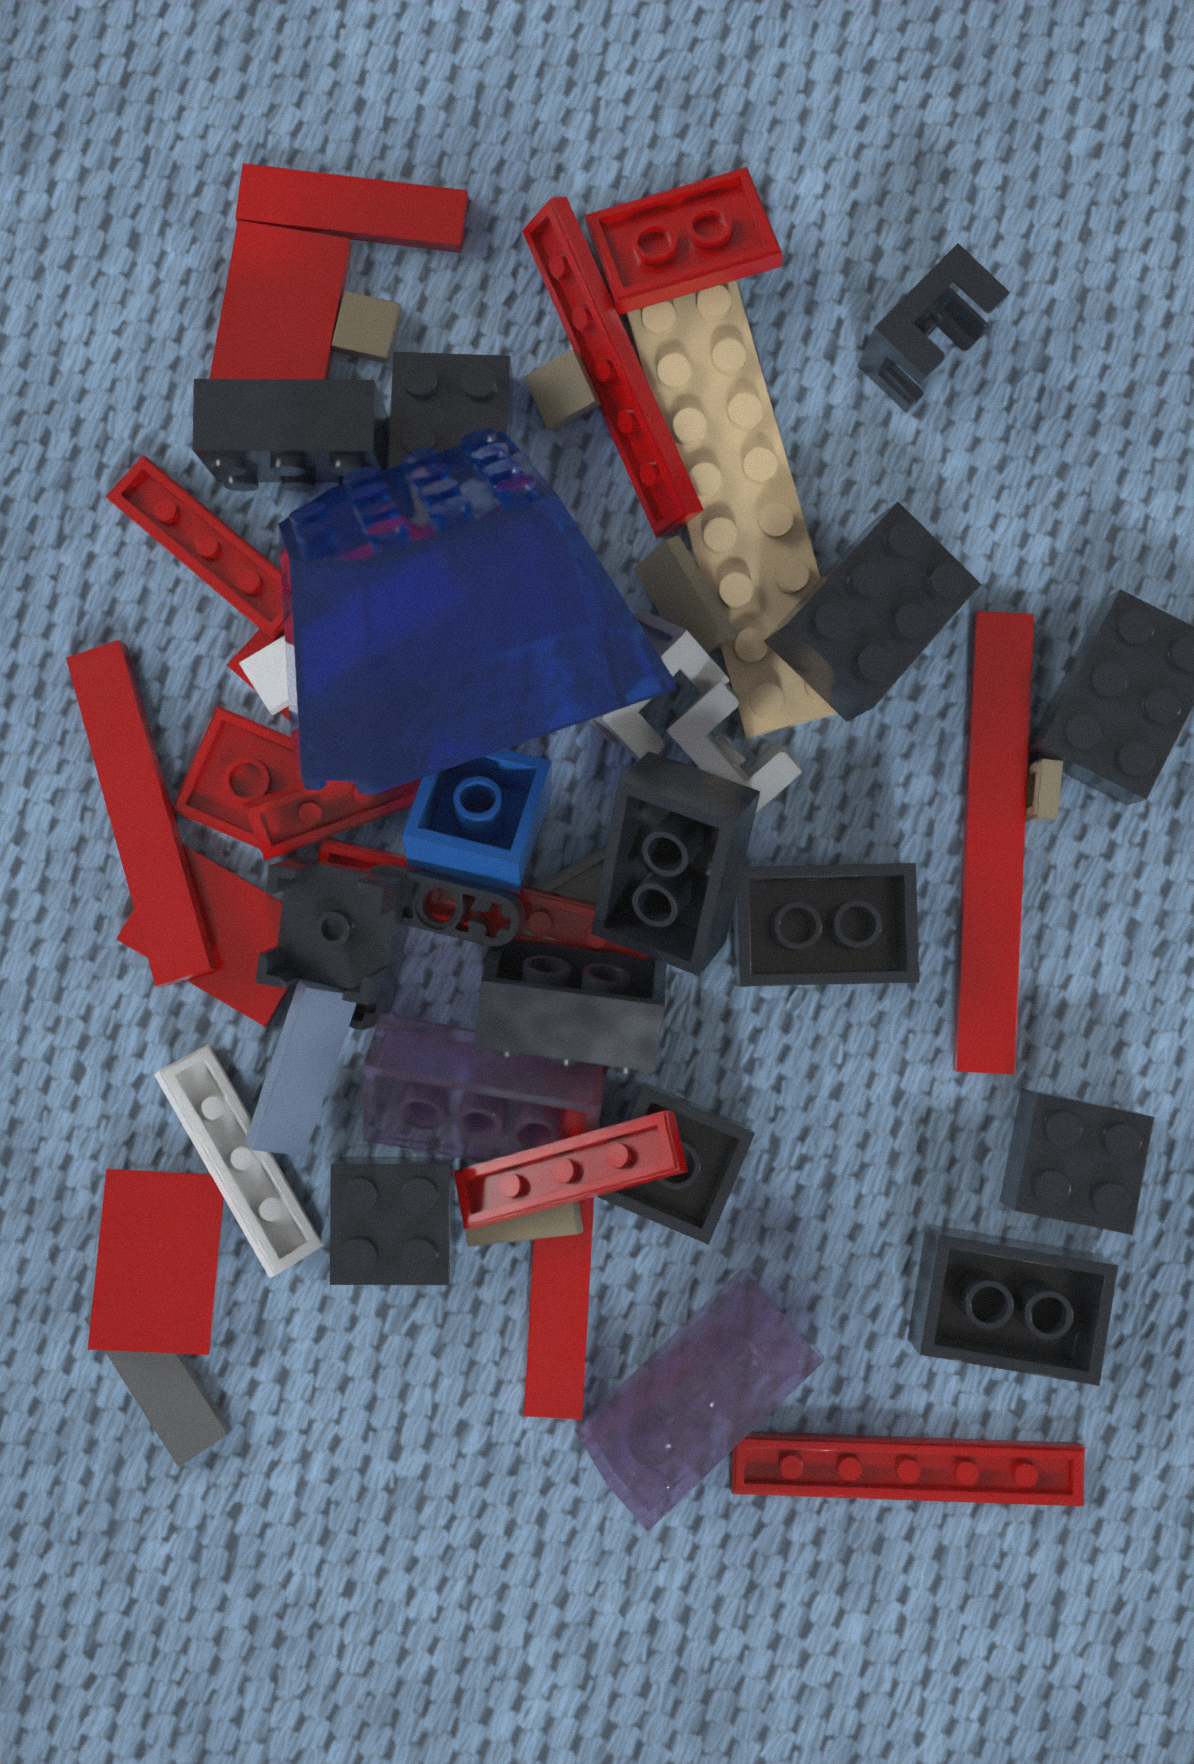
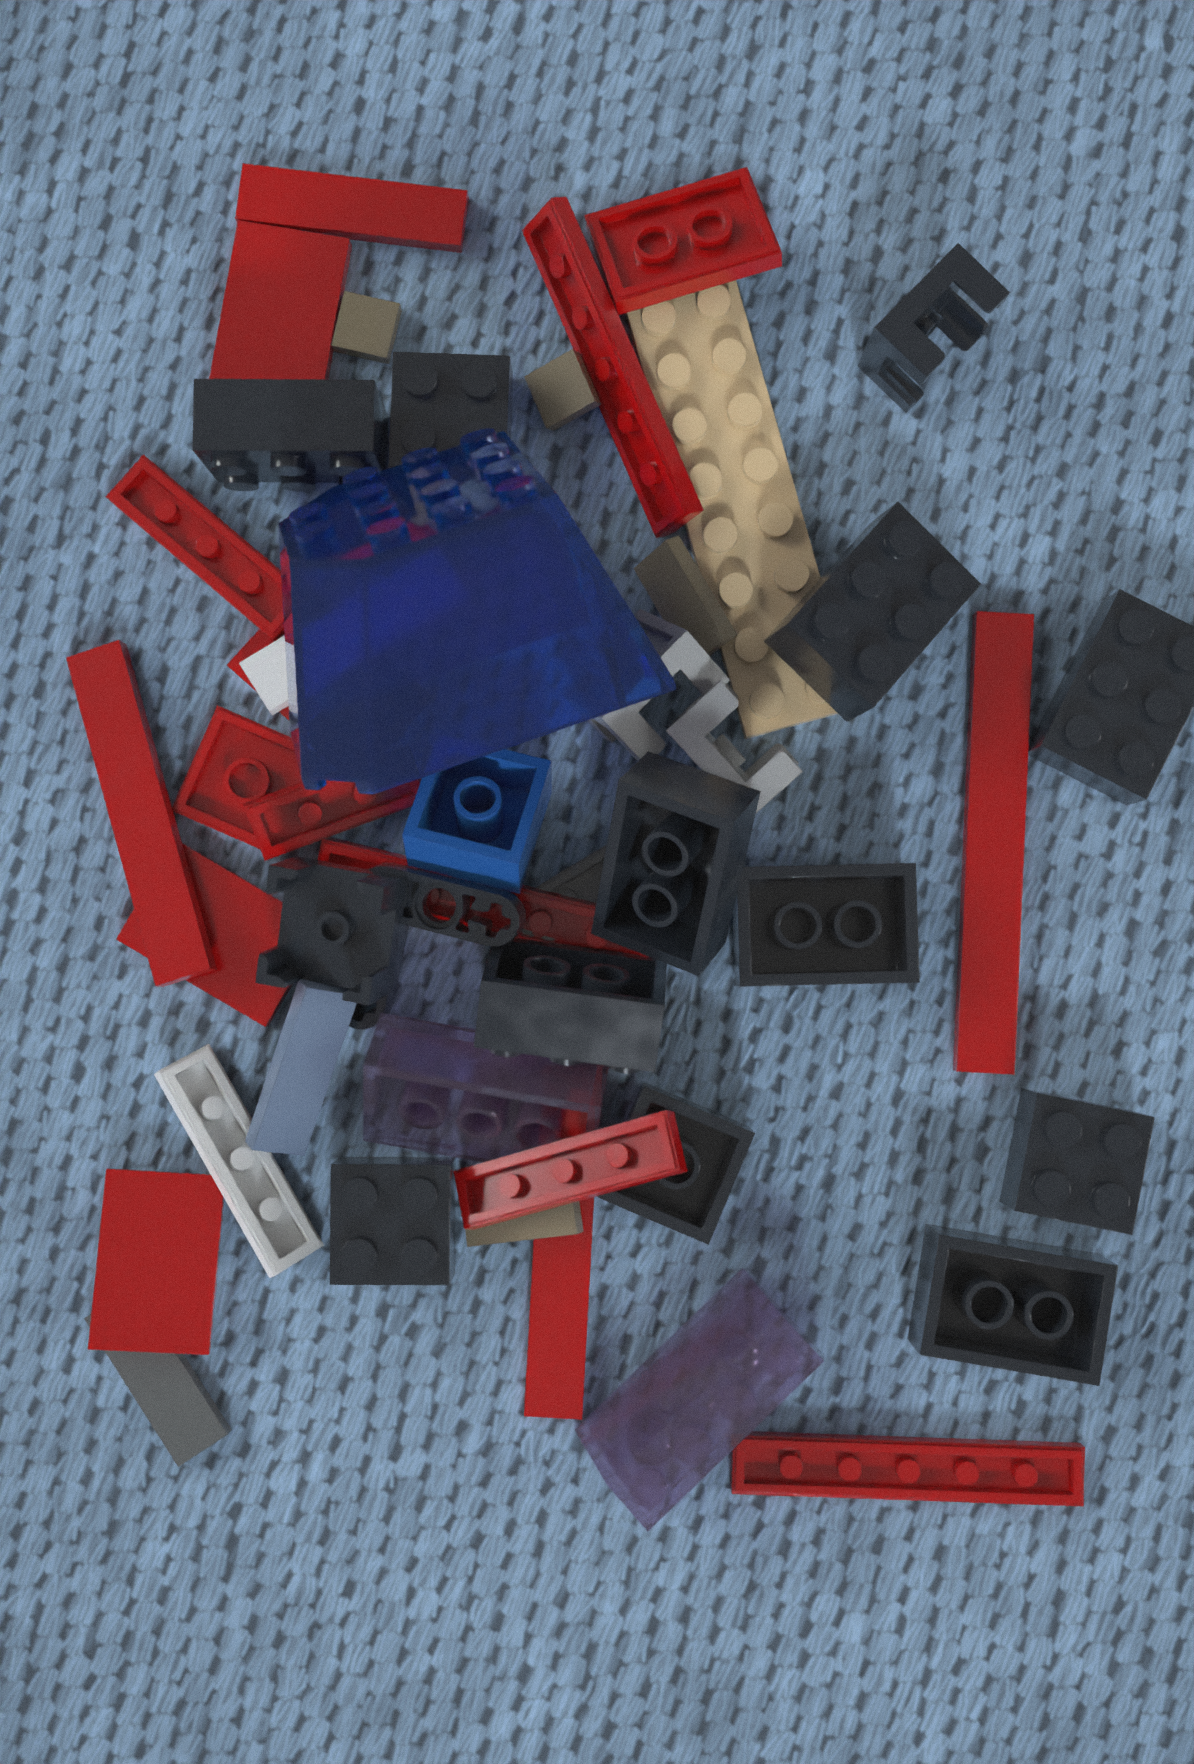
dark tan tile [1026,759,1063,823] -> none

